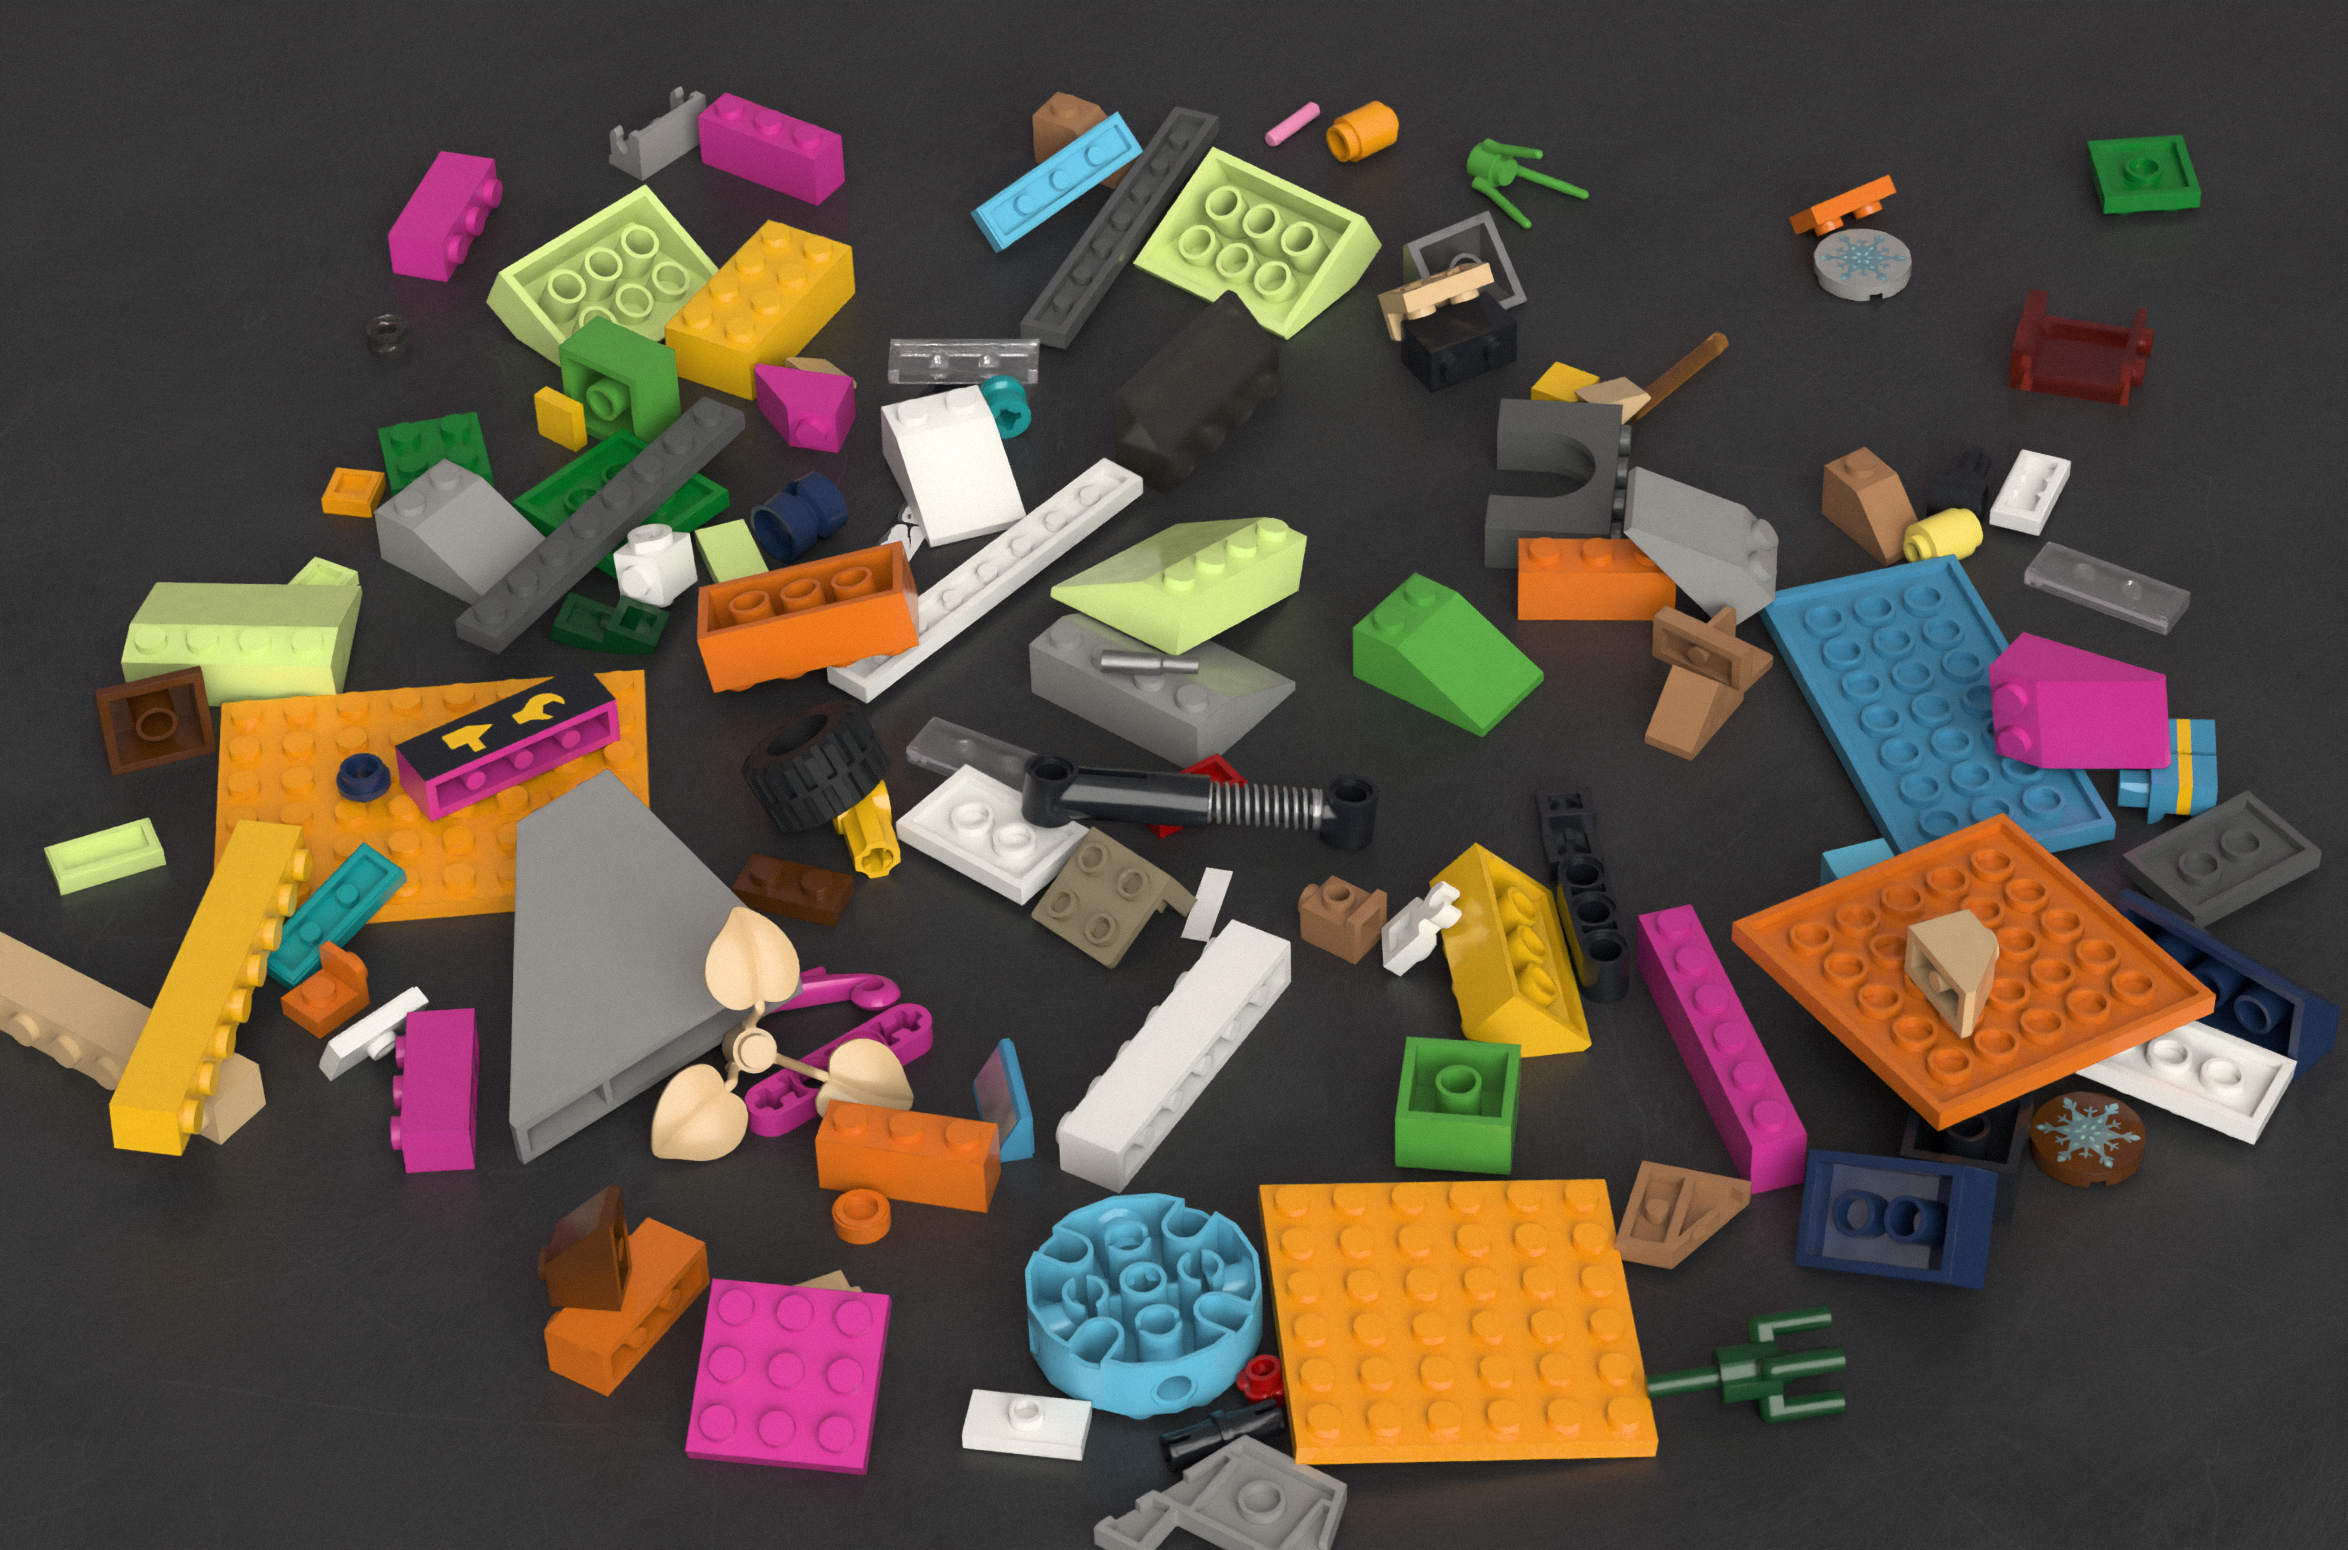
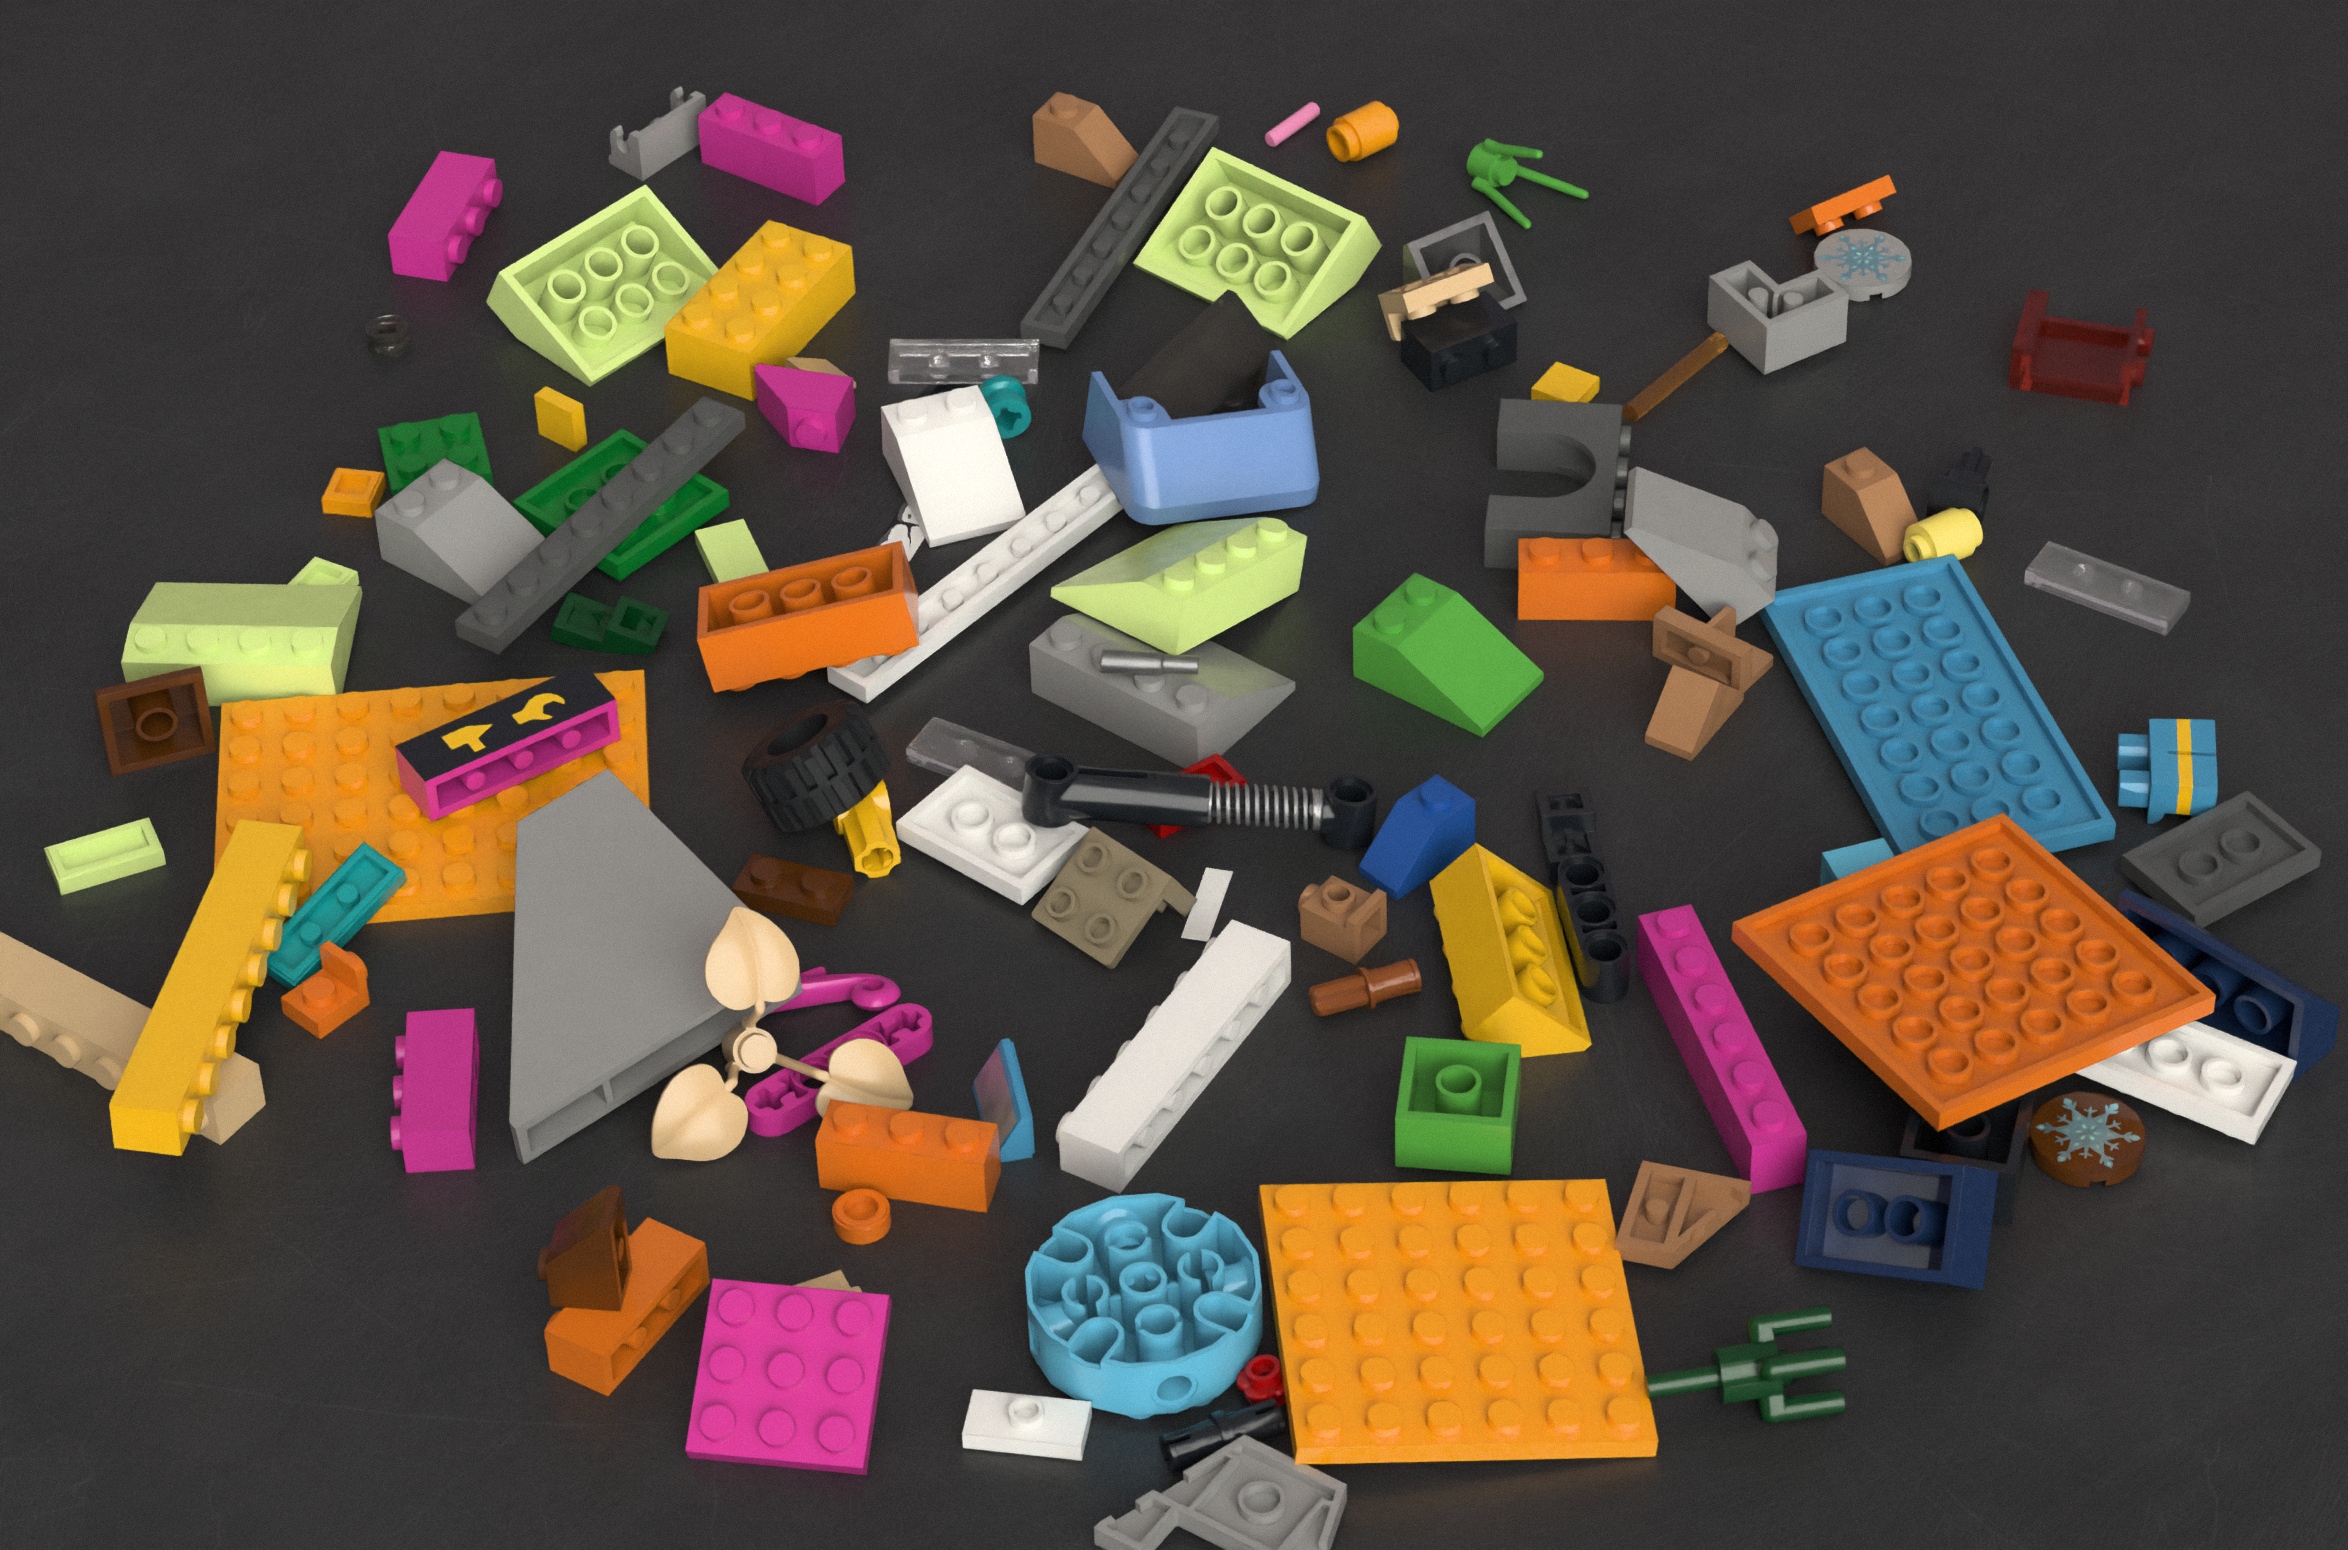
white plate [319,987,429,1081] -> none
dark blue plate [336,753,391,802] -> none
bright green brick [558,315,682,444] -> none
white brick [613,524,698,608] -> none
dark blue wheel [750,470,848,563] -> none
medium azure tile [970,111,1144,253] -> none
white plate [1381,881,1462,977] -> none
tan slope [1574,377,1651,425] -> none
tan slope [1904,909,2000,1038] -> none
white plate [1989,449,2071,536] -> none
dark pink slope [1989,632,2171,769] -> none
green plate [2085,135,2201,214] -> none
none -> medium blue windscreen [1082,350,1320,525]
none -> dark orange axle [1308,958,1422,1017]
none -> blue slope [1359,774,1475,901]
none -> light grey brick [1707,260,1849,375]

